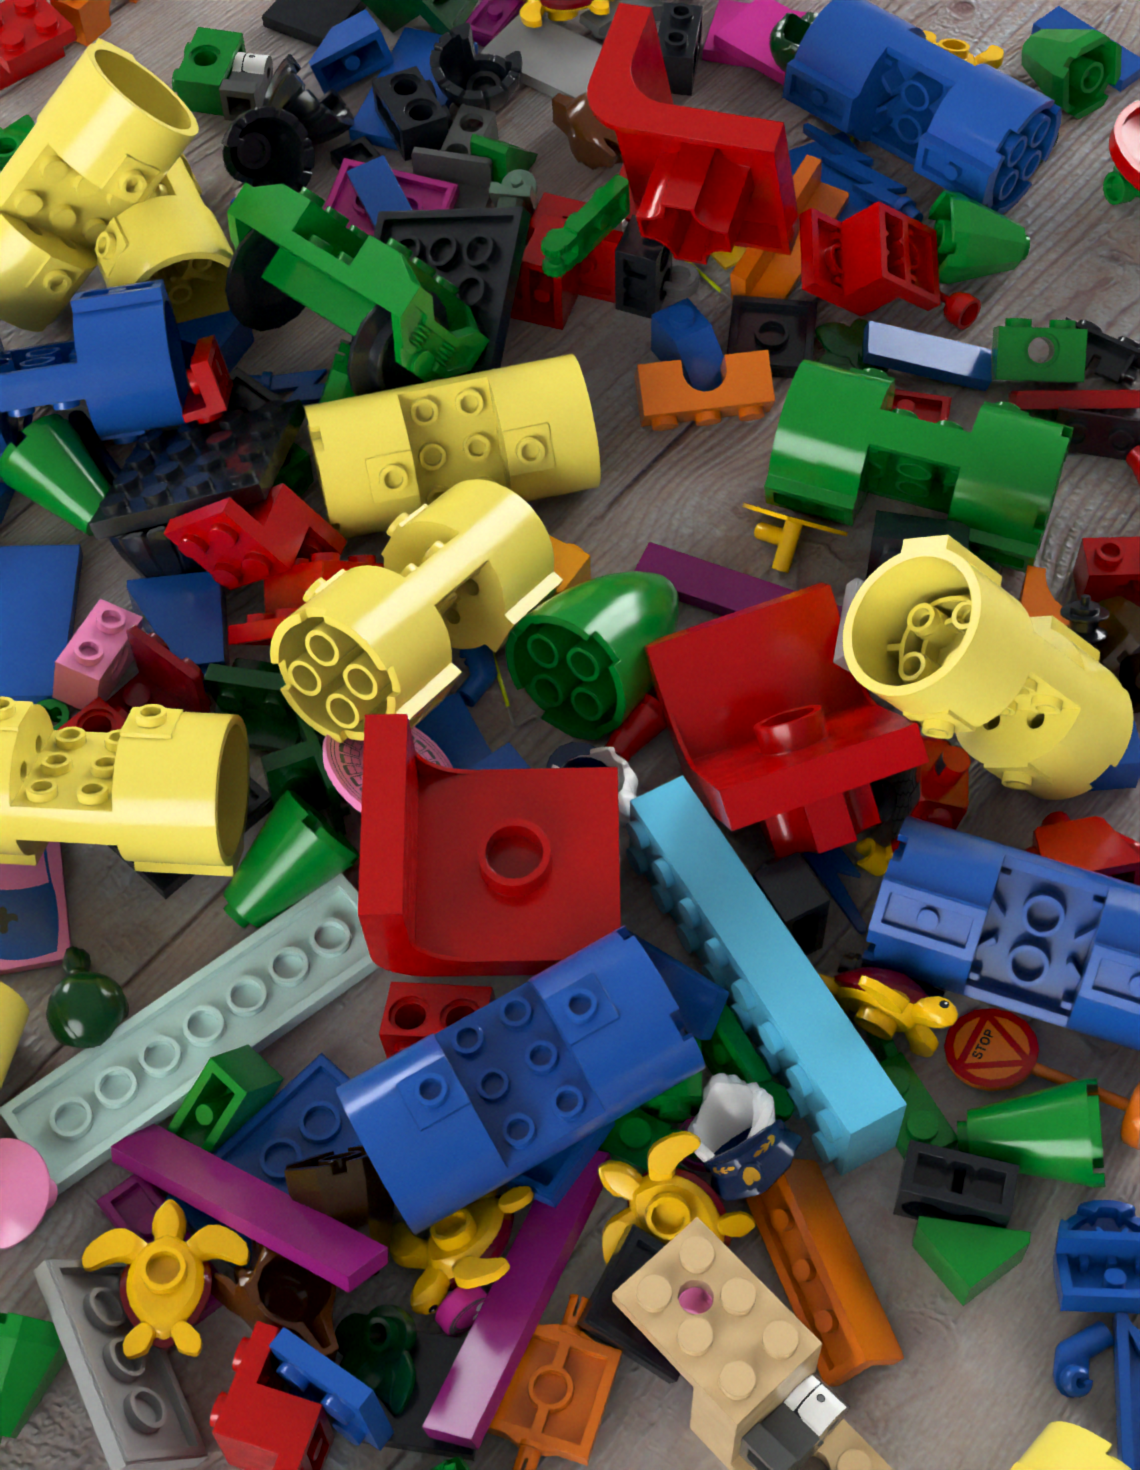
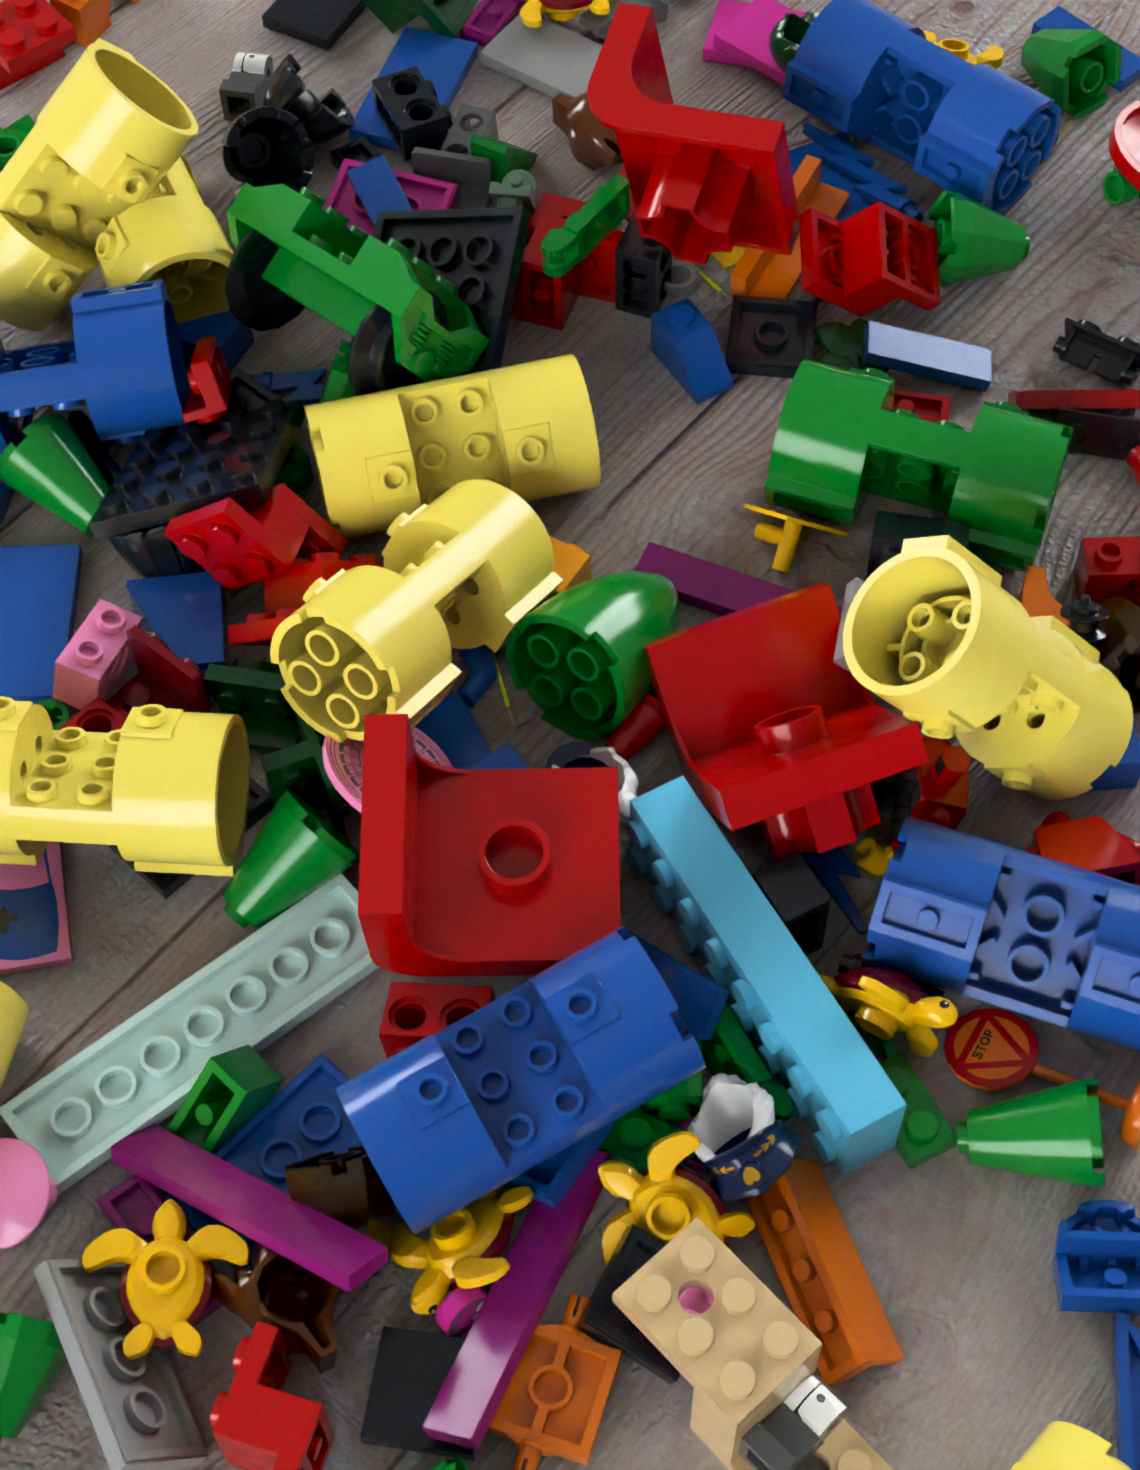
dark green hair [46,946,129,1049] -> none
green brick [172,27,246,116] -> none
blue plate [269,1327,394,1451] -> none
blue slope [308,9,394,94] -> none
dark green plate [335,1304,417,1415] -> none
black hair [430,22,523,112] -> none
orange arch [634,350,775,431] -> none
black brick [658,2,703,96] -> none
black brick [893,1140,1019,1228] -> none
green slope [912,1216,1031,1306] -> none
red hinge [940,291,981,330] -> none
green brick [991,318,1088,383] -> none
blue arm [1052,1320,1114,1398] -> none

